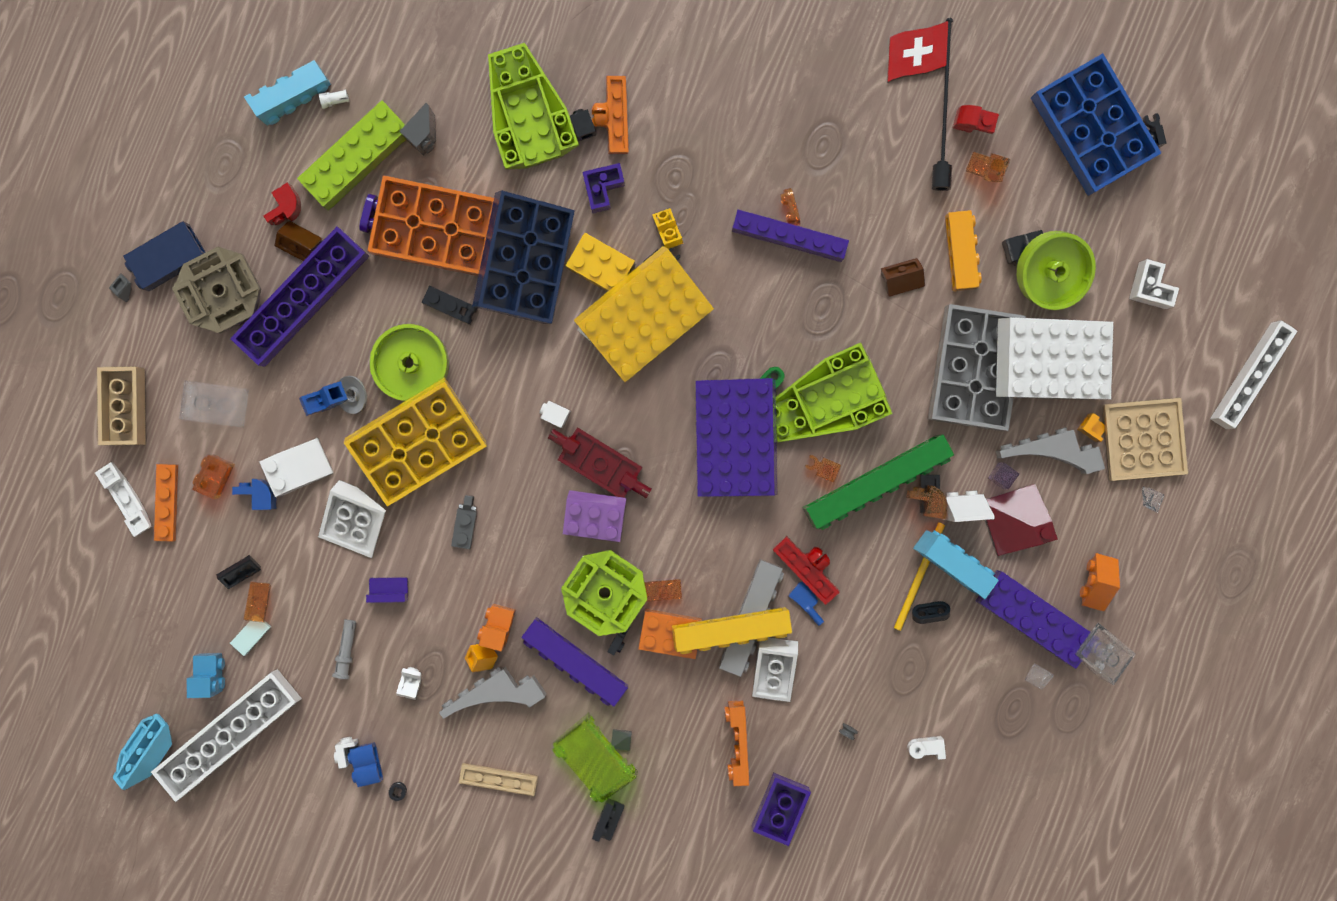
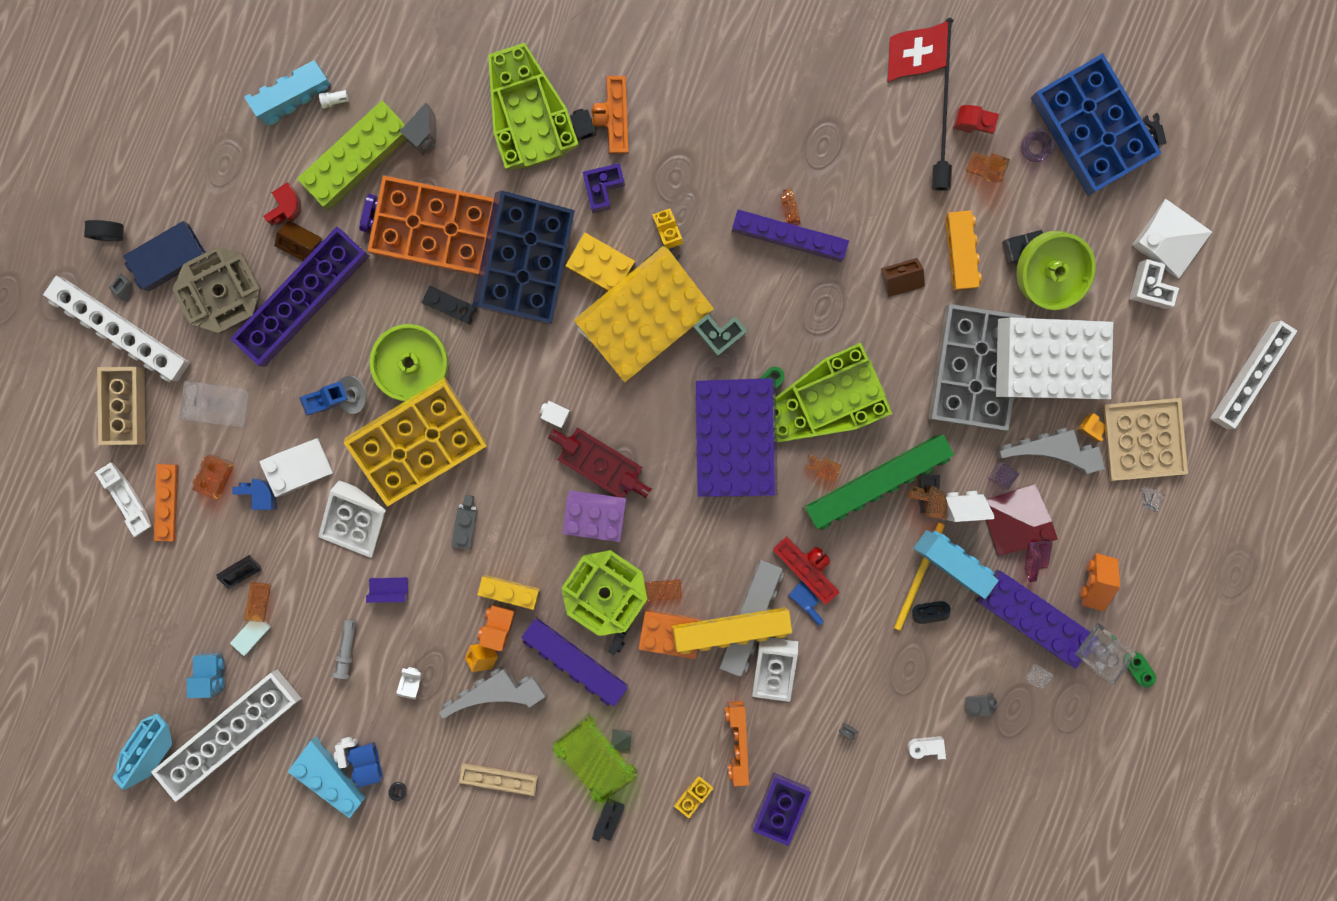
none -> white brick [43,276,191,382]
none -> black tyre [84,220,124,241]
none -> medium azure wedge [288,736,366,818]
none -> yellow brick [478,575,540,610]
none -> yellow slope [673,776,713,819]
none -> sand green brick [693,314,747,357]
none -> dark grey bracket [965,693,997,717]
none -> clear purple piece [1021,128,1055,162]
none -> clear pink panel [1024,540,1052,582]
none -> green plate [1124,651,1156,688]
none -> white slope [1132,199,1212,279]

